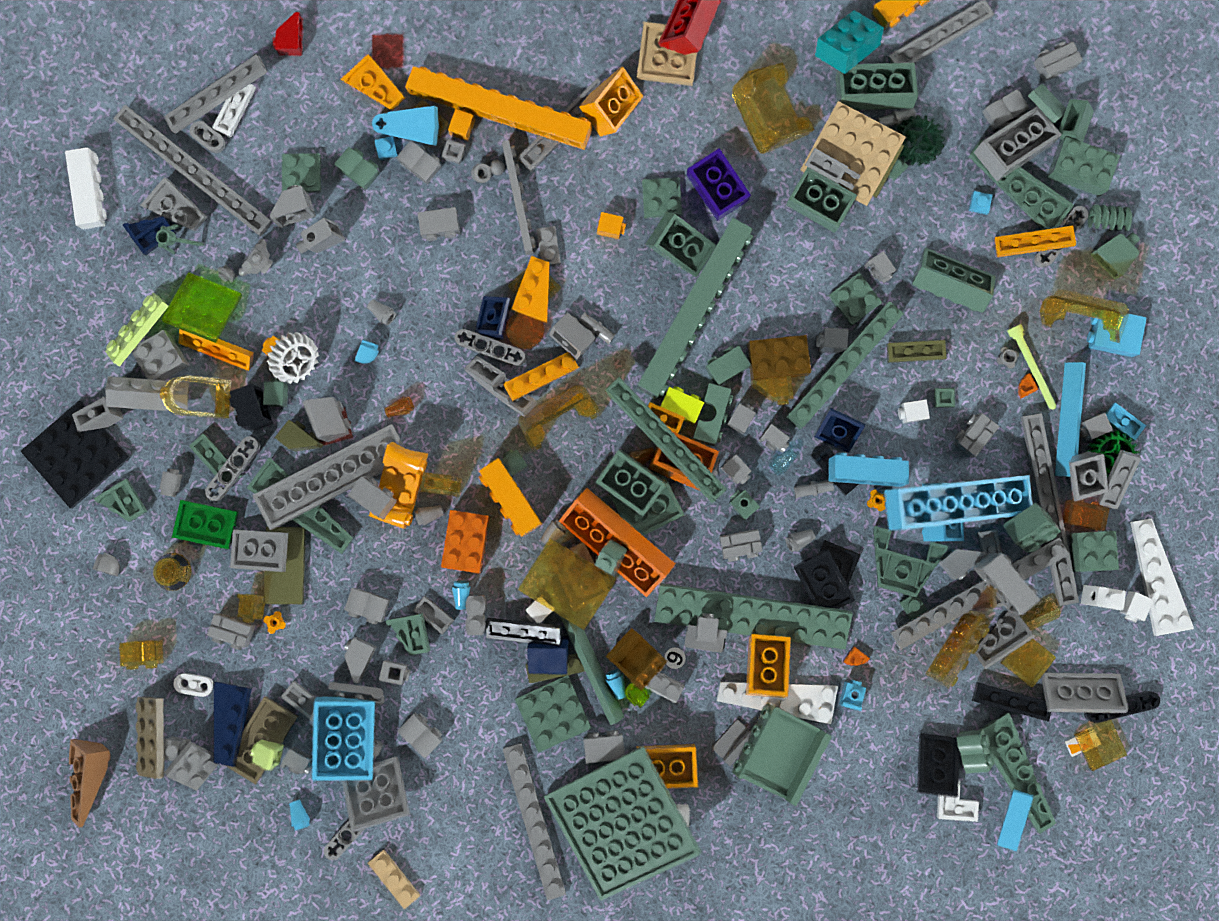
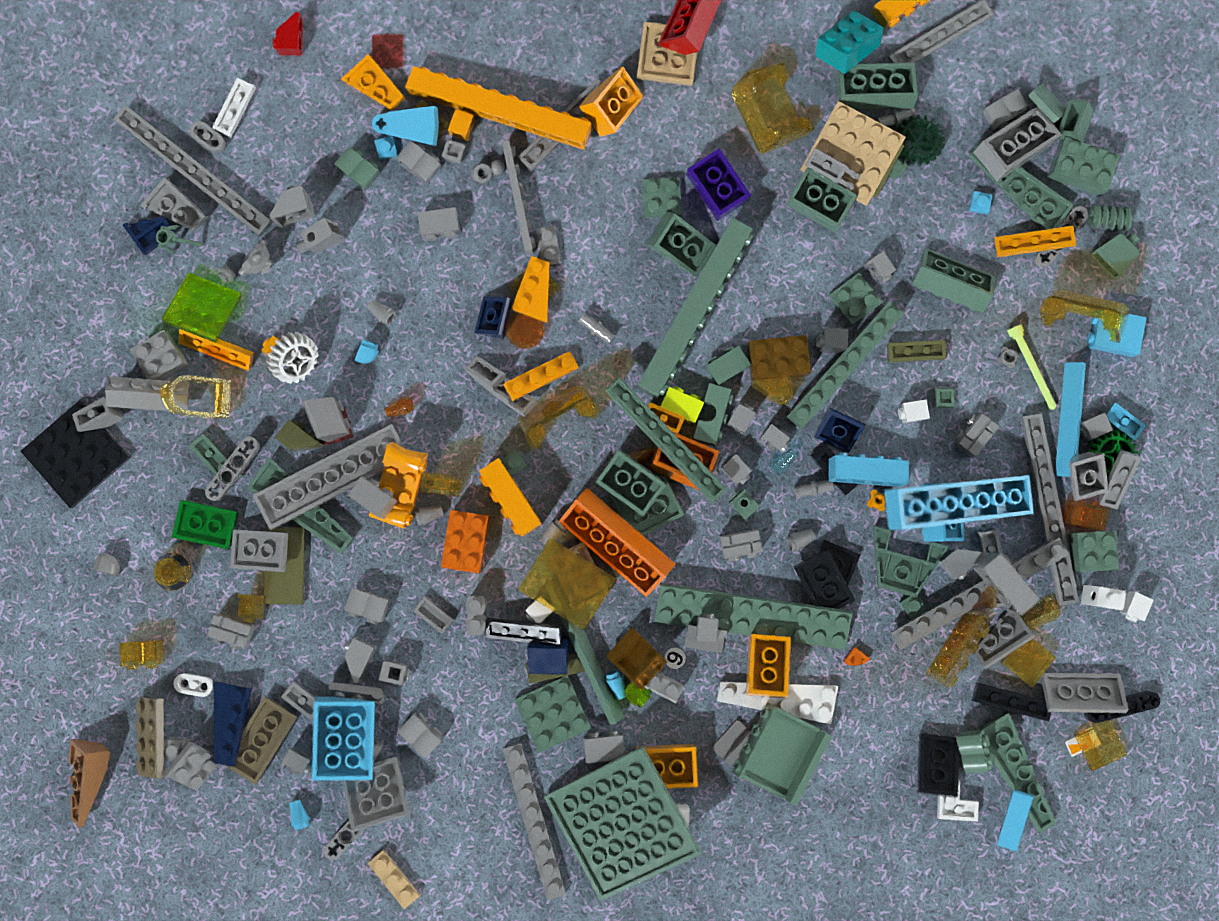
white brick [65,147,107,229] -> none
sand green wing [94,479,148,522] -> none
yellowish green plate [105,292,168,367] -> none
light grey brick [159,468,182,497] -> none
light grey plate [164,54,267,134] -> none
black brick [229,384,273,431] -> none
yellowish green slope [251,740,284,770] -> none
sand green brick [263,378,288,407] -> none
light orange plate [263,611,286,634] -> none
sand green plate [282,153,321,192] -> none
sand green wing [386,613,431,655] -> none
medium azure cone [452,580,471,610] -> none
light grey beam [455,329,526,367] -> none
light grey brick [549,312,596,360] -> none
sand green slope [595,539,627,578] -> none
light orange brick [597,212,626,239] -> none
medium azure brick [839,679,866,711] -> none
sand green brick [1003,503,1061,553] -> none
orange tile [1018,373,1039,399] -> none
light grey brick [1034,42,1082,82] -> none
white wing [1130,518,1194,636] -> none

